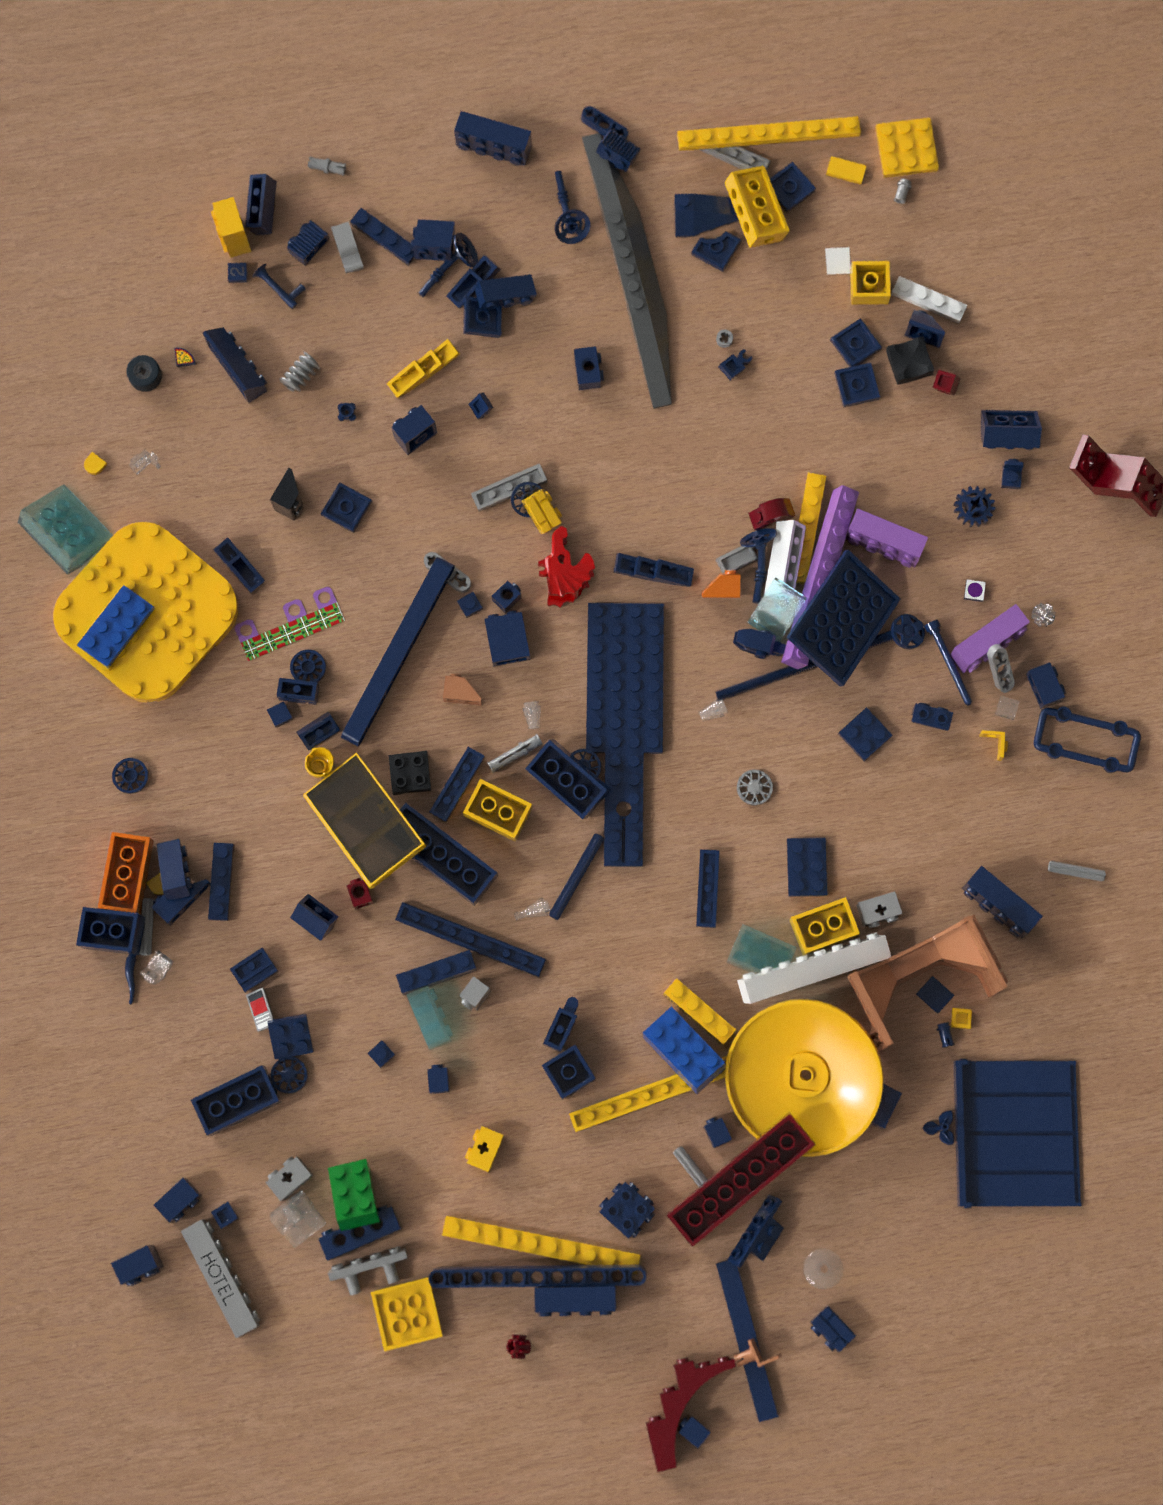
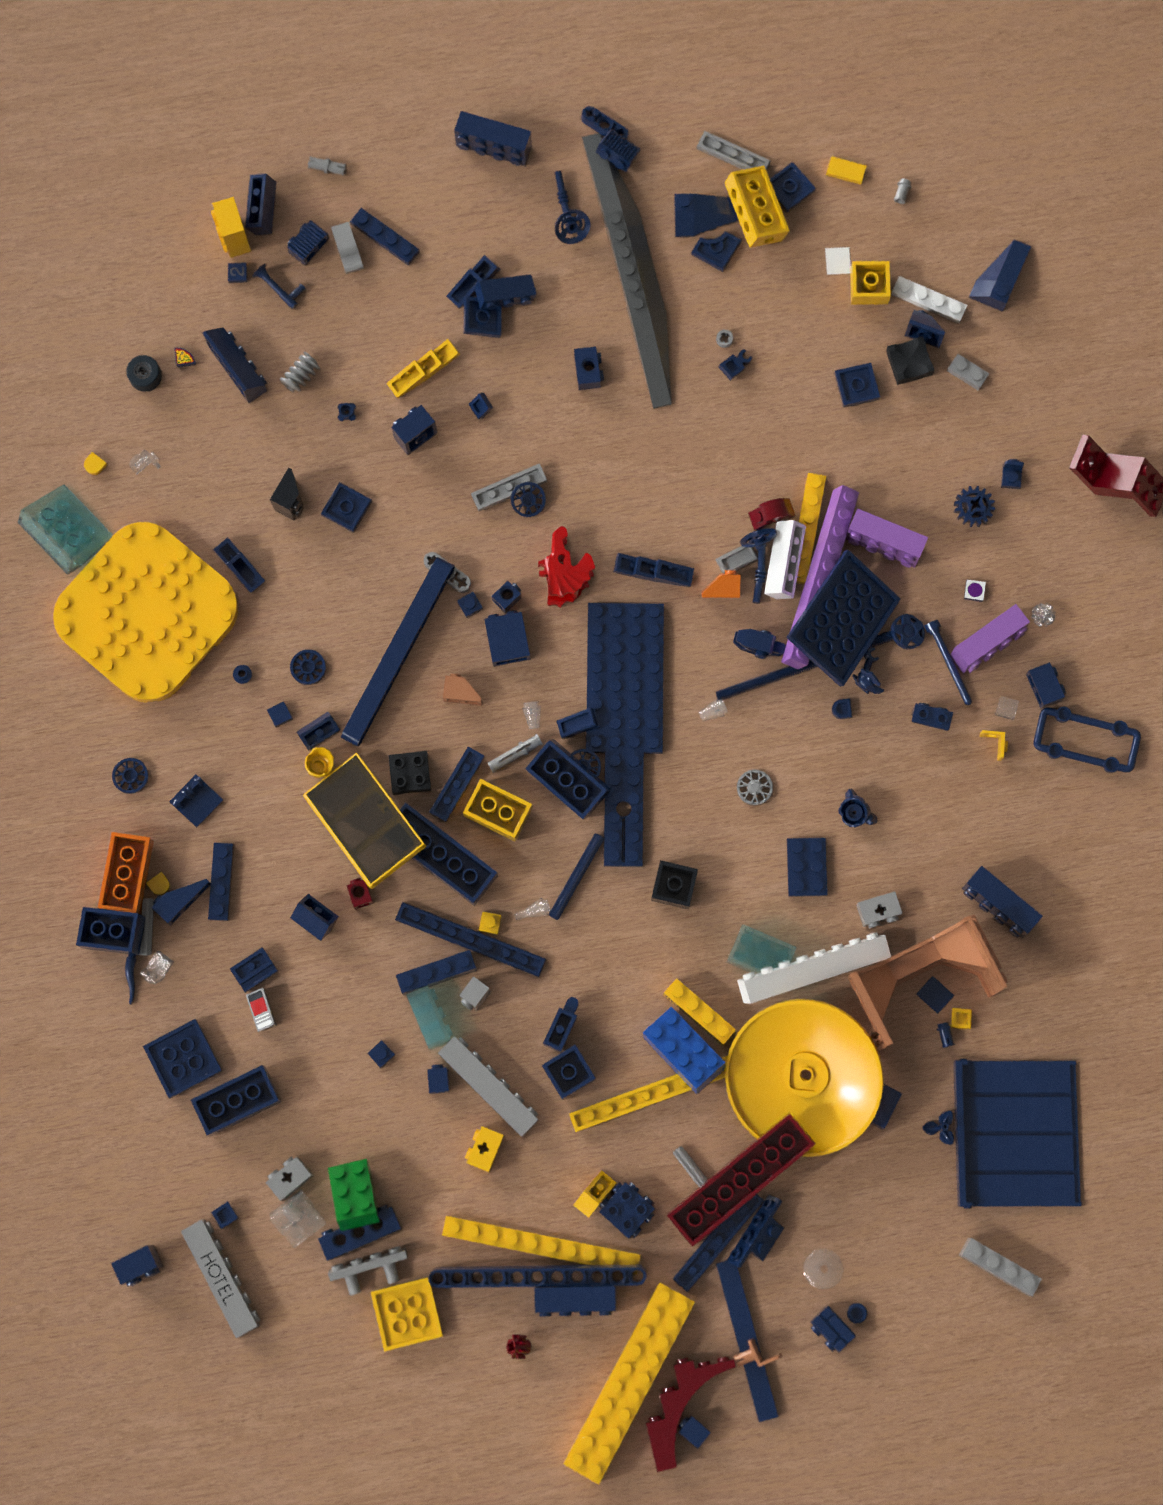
blue plate [77,585,155,668] -> none
dark blue brick [154,1177,202,1223] -> none
dark blue brick [157,839,192,901] -> none
piece [235,587,345,661] -> none
dark blue plate [267,1014,314,1060] -> none
dark blue wheel [271,1057,308,1094] -> none
dark blue brick [277,678,319,705] -> none
dark blue brick [411,219,455,261] -> none
dark blue dish [418,233,478,298] -> none
yellow brick [522,489,562,534] -> none
yellow plate [677,116,861,151] -> none
dark blue plate [696,849,720,928] -> none
dark blue brick [703,1116,732,1149] -> none
clear light blue tile [747,577,807,642] -> none
yellow brick [790,897,860,955] -> none
dark blue tile [830,318,882,367] -> none
dark blue plate [838,707,892,761] -> none
yellow plate [875,117,939,178] -> none
dark red brick [932,370,961,396] -> none
dark blue slope [981,410,1042,450] -> none
light grey beam [987,644,1015,693] -> none
light grey axle [1048,861,1106,881] -> none
none -> dark blue plate [143,1019,222,1099]
none -> dark blue hinge [169,774,223,828]
none -> dark blue plate [233,665,252,684]
none -> light grey brick [438,1036,539,1137]
none -> yellow plate [479,911,502,935]
none -> dark blue tile [557,707,598,739]
none -> yellow brick [563,1282,695,1484]
none -> yellow slope [574,1170,617,1218]
none -> black brick [651,860,698,910]
none -> dark blue tile [673,1194,764,1292]
none -> dark blue tile [832,699,852,719]
none -> dark blue hair [838,788,878,828]
none -> dark blue tile [847,1303,867,1323]
none -> dark blue piece [852,647,884,694]
none -> light grey plate [947,354,989,390]
none -> light grey brick [958,1238,1042,1297]
none -> dark blue wedge [969,240,1031,312]

